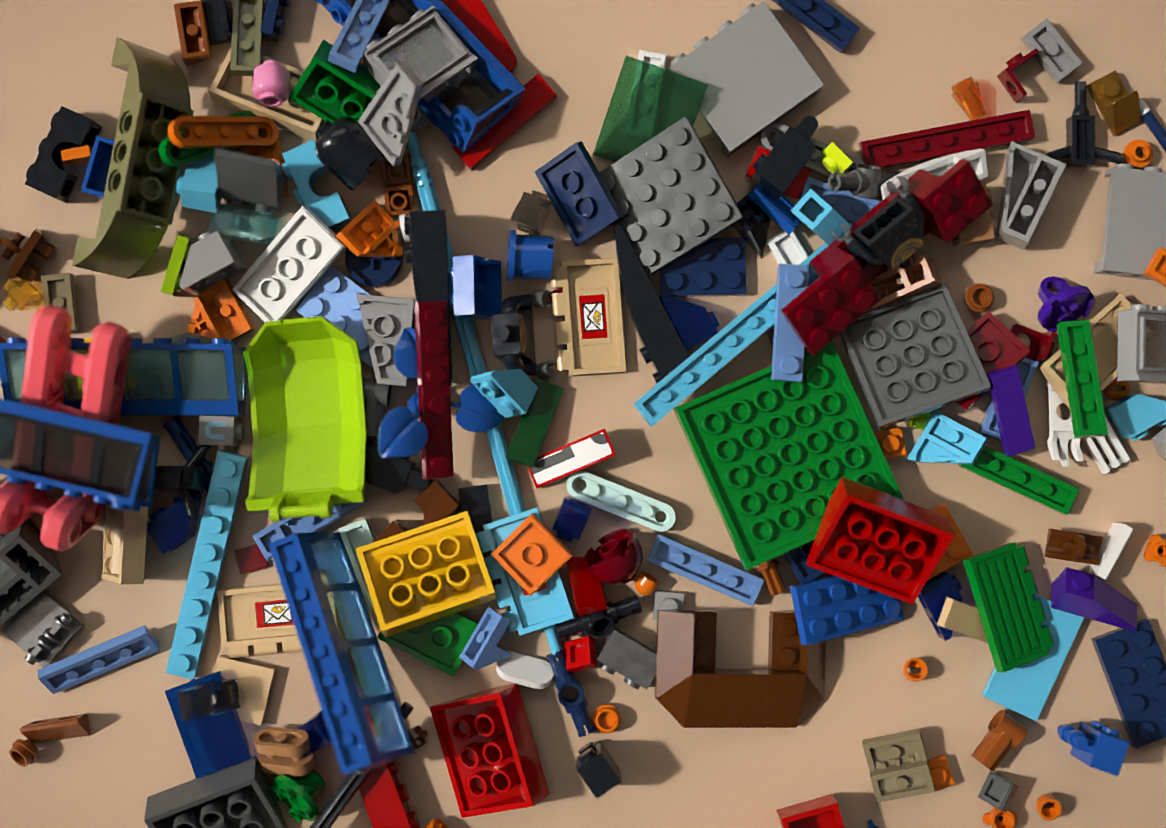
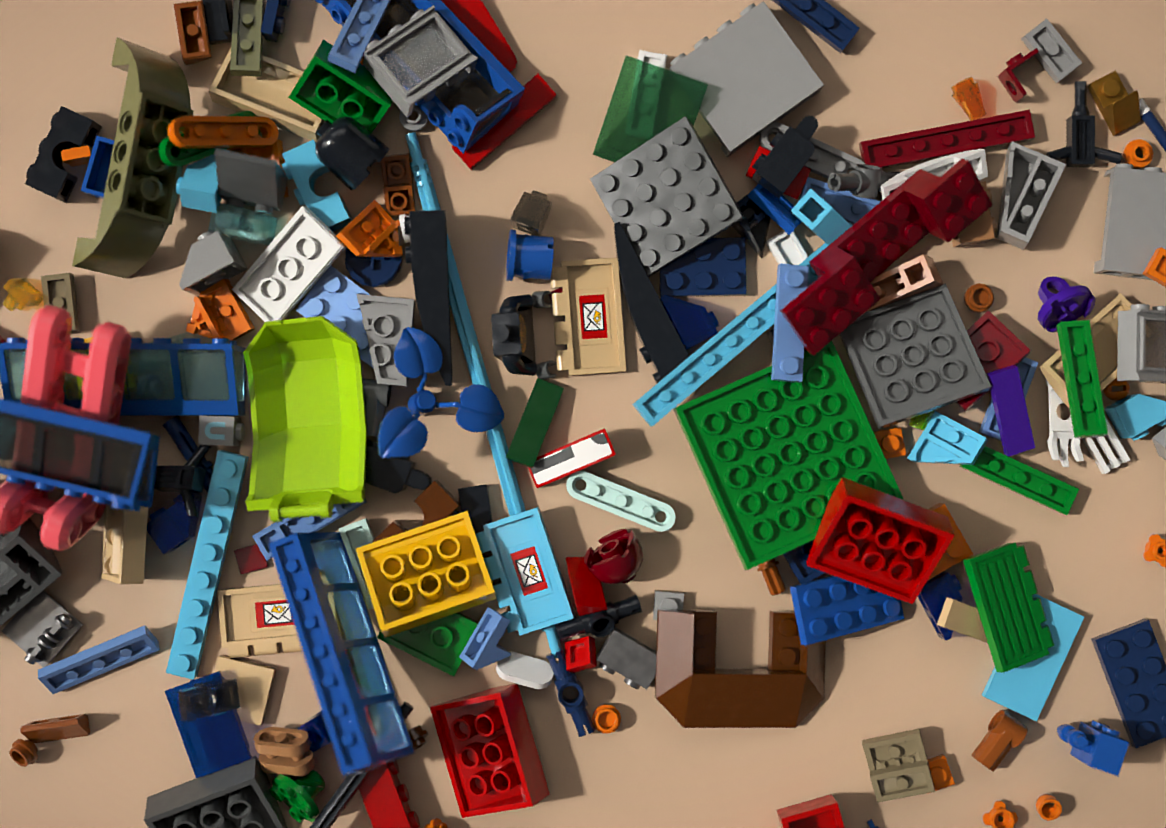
reddish brown hips [0,229,55,282] -> none
lime plate [161,235,191,296] -> none
bright pink head [252,60,291,107] -> none
light grey wing [357,61,423,167] -> none
dark red plate [414,301,454,479] -> none
blue piece [451,255,502,320] -> none
medium azure slope [470,369,538,418] -> none
orange tile [491,513,573,596] -> none
dark blue plate [535,141,624,246] -> none
clear blue slope [552,496,592,543] -> none
black brick [576,741,621,799] -> none
orange hinge [635,571,660,596] -> none
medium blue plate [647,534,764,606] -> none
neon yellow plate [820,142,853,174] -> none
black torso [830,176,926,269] -> none
orange hinge [903,658,928,682] -> none
dark grey tile [978,771,1018,812] -> none
dark red bracket [1011,324,1056,361] -> none
reddish brown hips [1044,528,1103,565] -> none
dark purple slope [1051,567,1137,631] -> none
white tile [1087,522,1133,580] -> none

